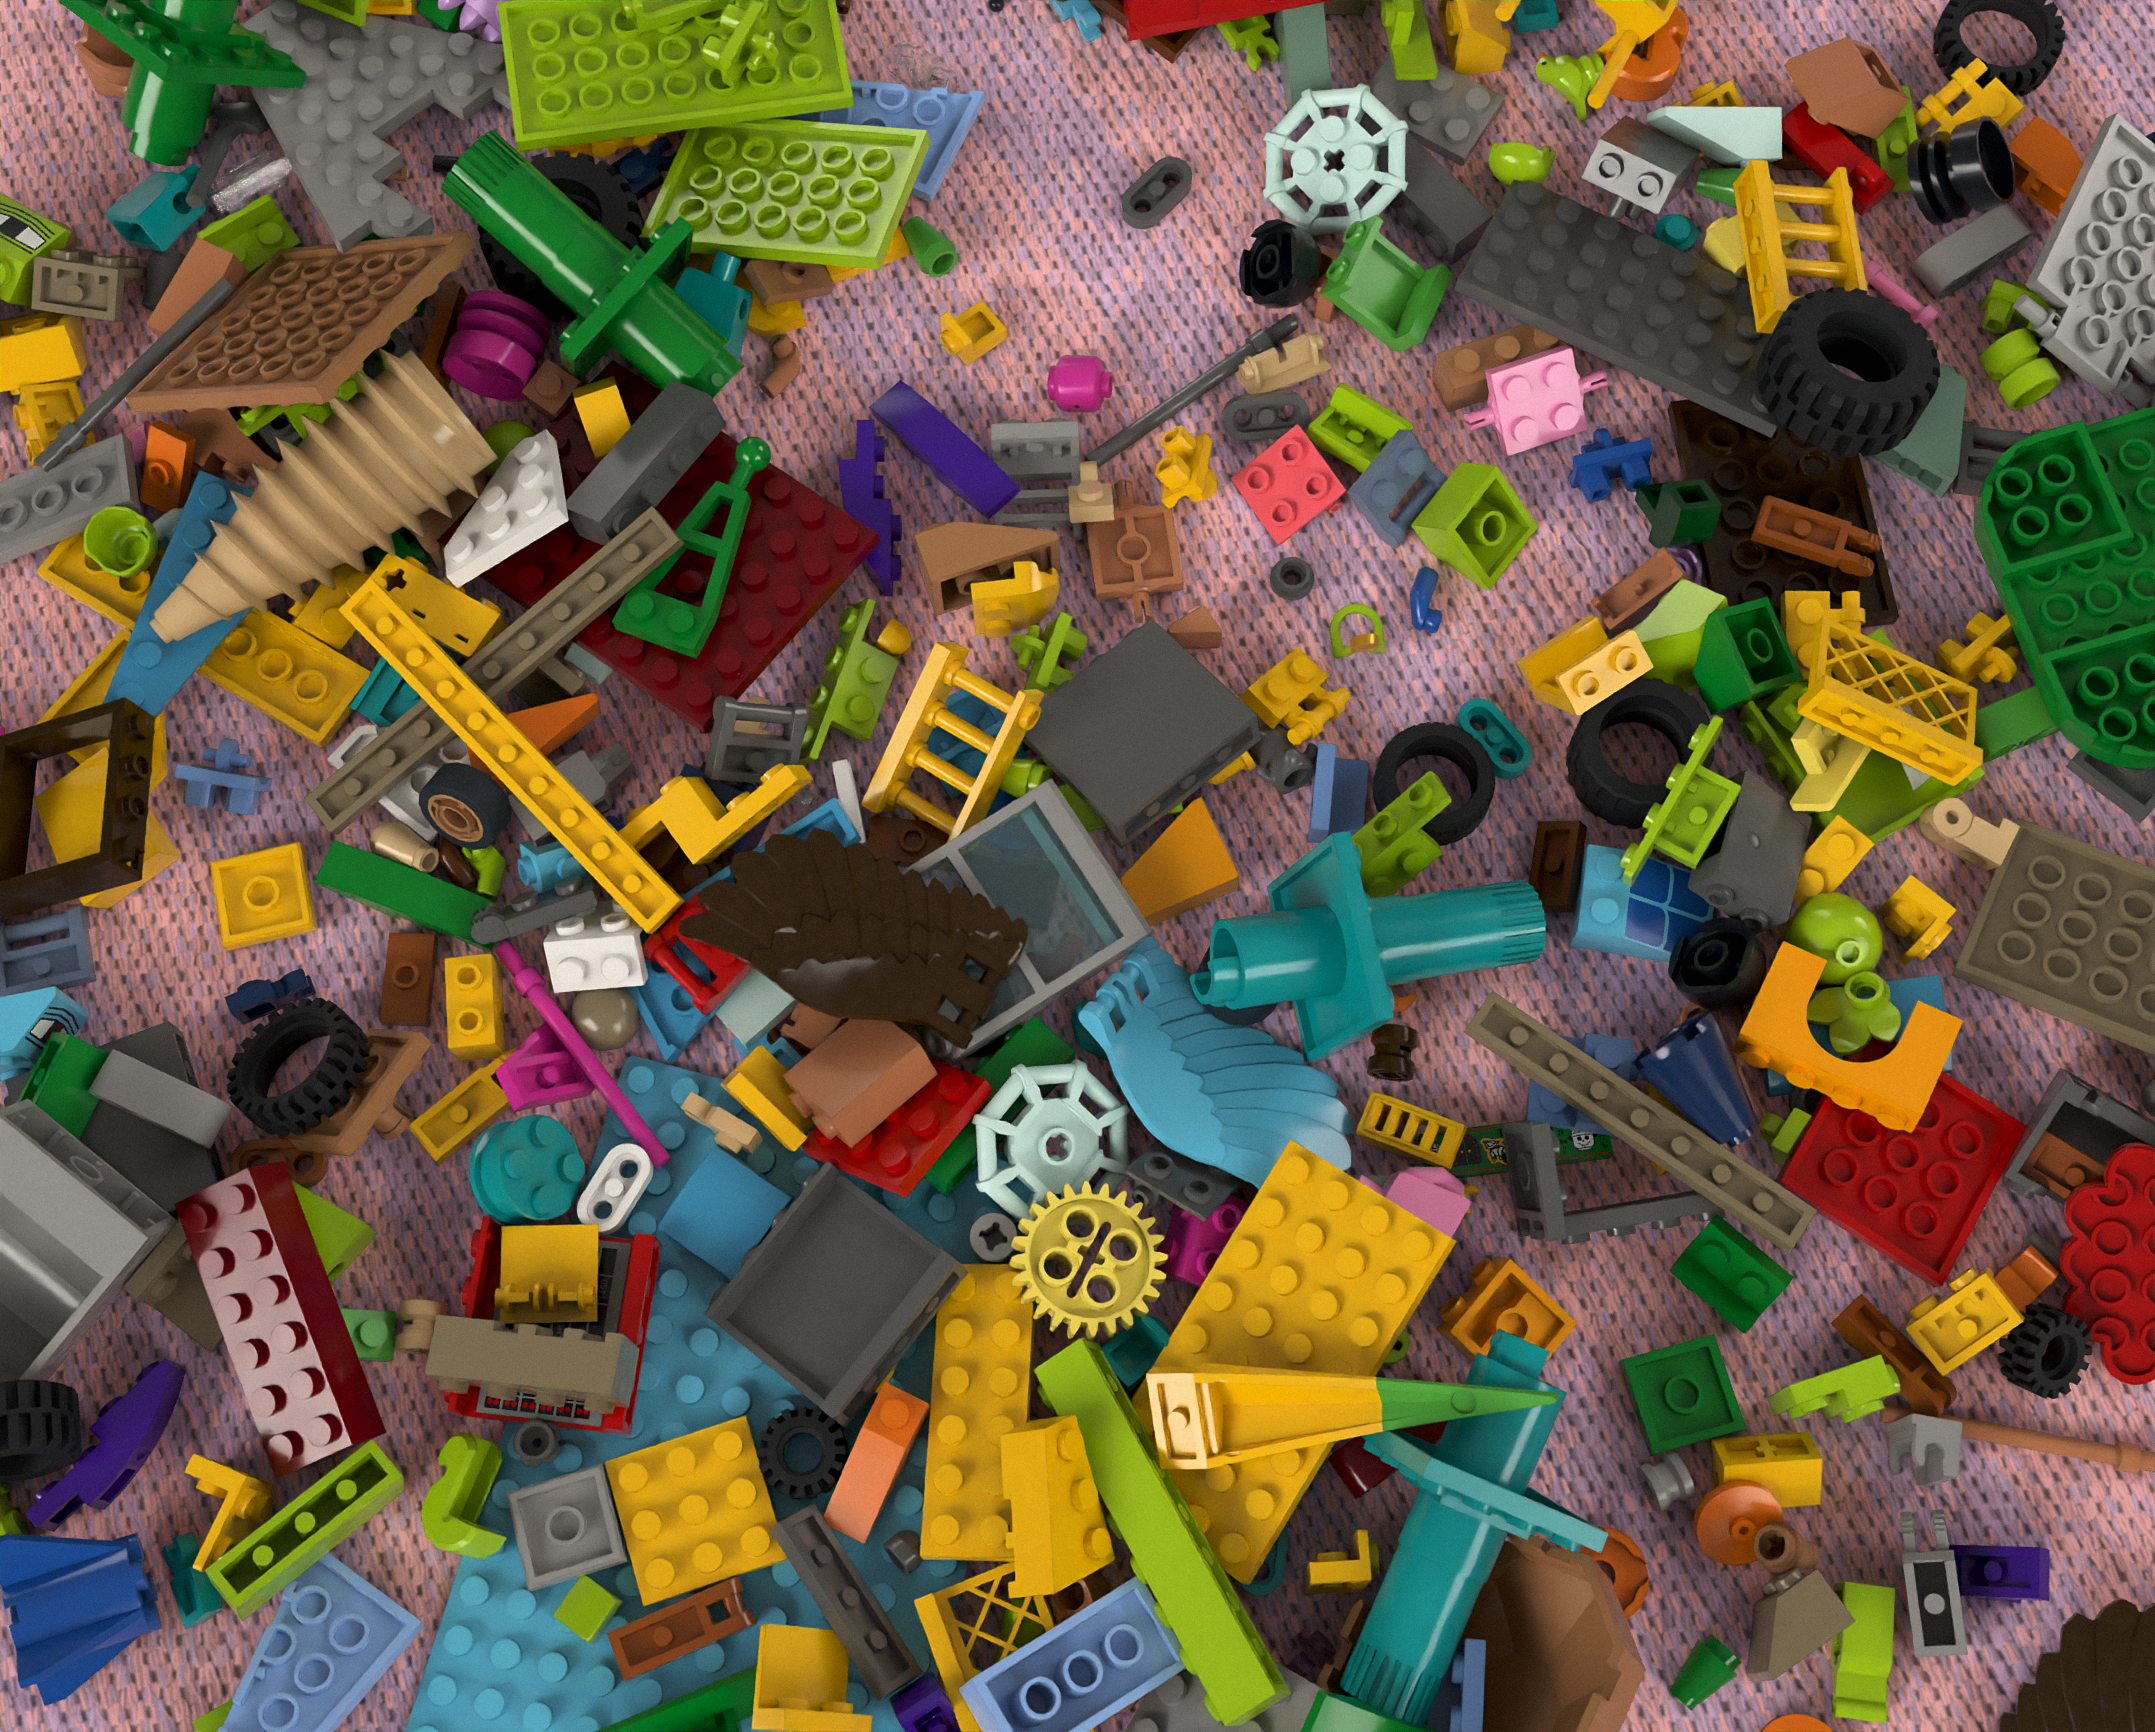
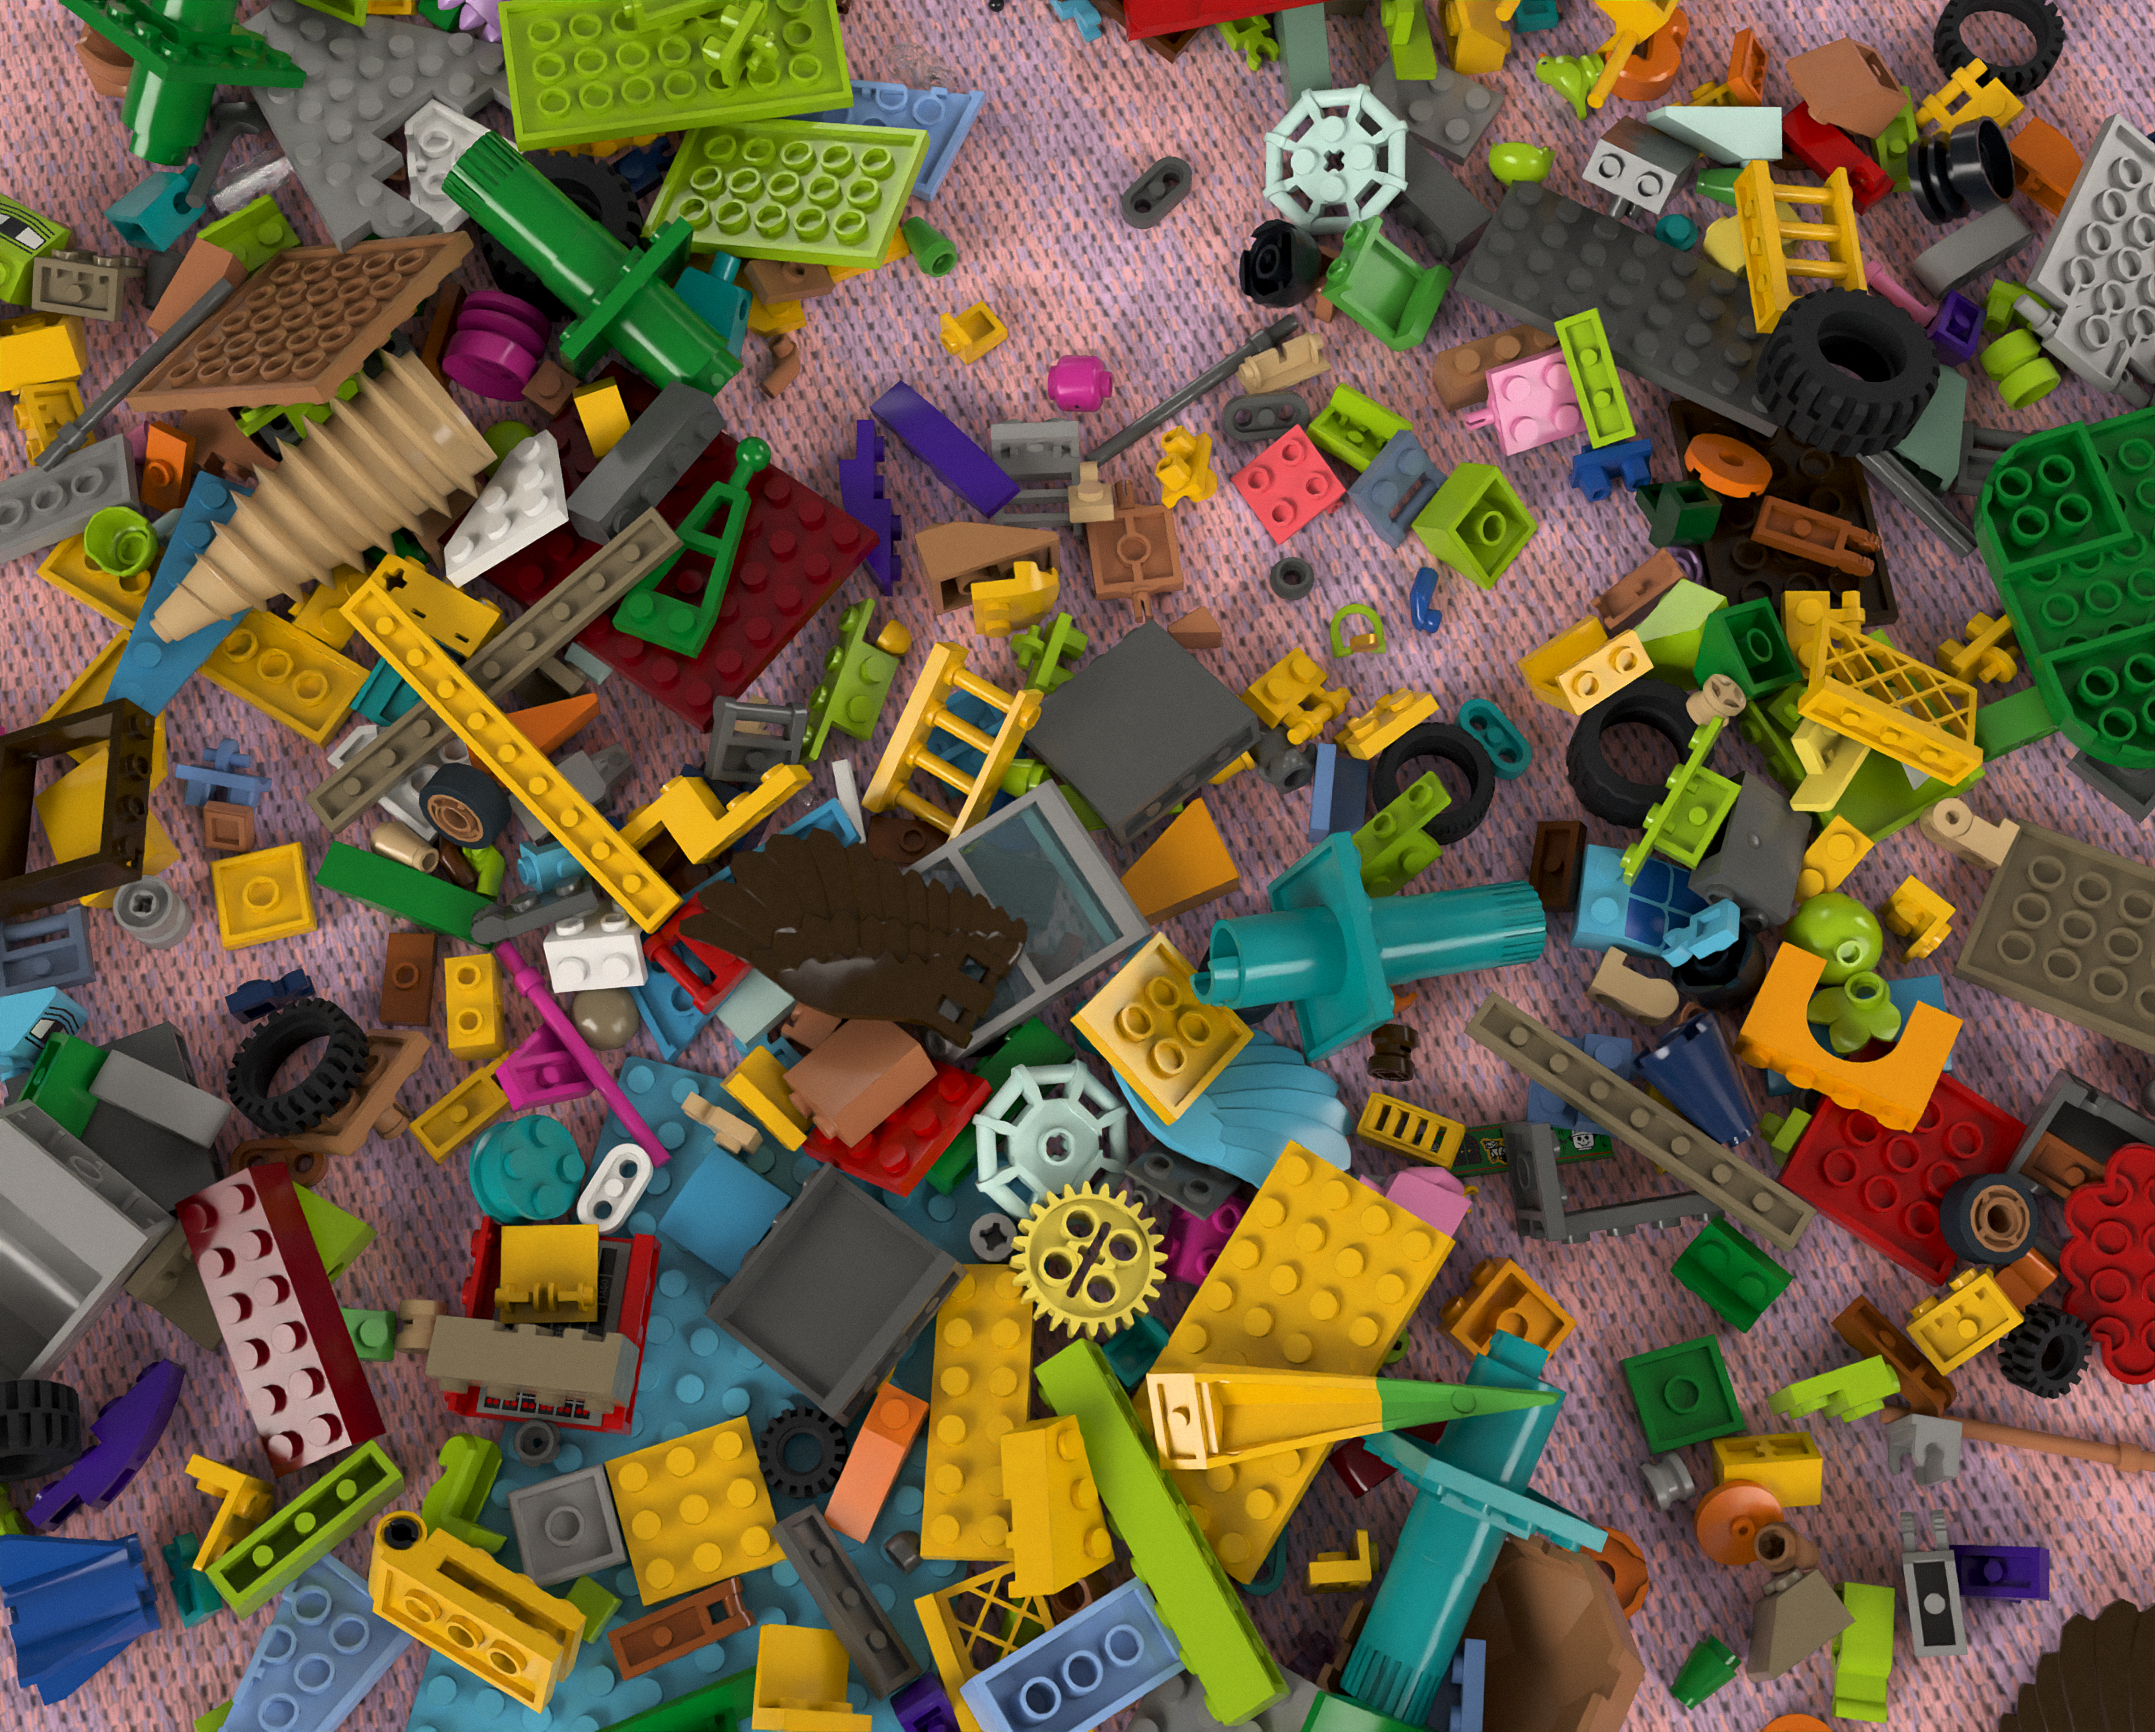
none -> light grey wheel [113,875,192,950]
none -> nougat tile [203,800,255,853]
none -> yellow hinge [368,1510,587,1714]
none -> white plate [404,99,530,234]
none -> yellow plate [1070,931,1255,1126]
none -> yellow plate [1332,687,1439,760]
none -> lime plate [1554,308,1637,449]
none -> tan leg [1585,946,1679,1027]
none -> medium azure plate [1662,898,1740,967]
none -> orange tile [1683,433,1773,498]
none -> tan wheel [1686,674,1746,730]
none -> orange plate [1726,27,1770,107]
none -> dark grey axle [1854,451,1978,558]
none -> dark purple slope [1926,289,1987,368]
none -> wheel [1939,1173,2039,1264]

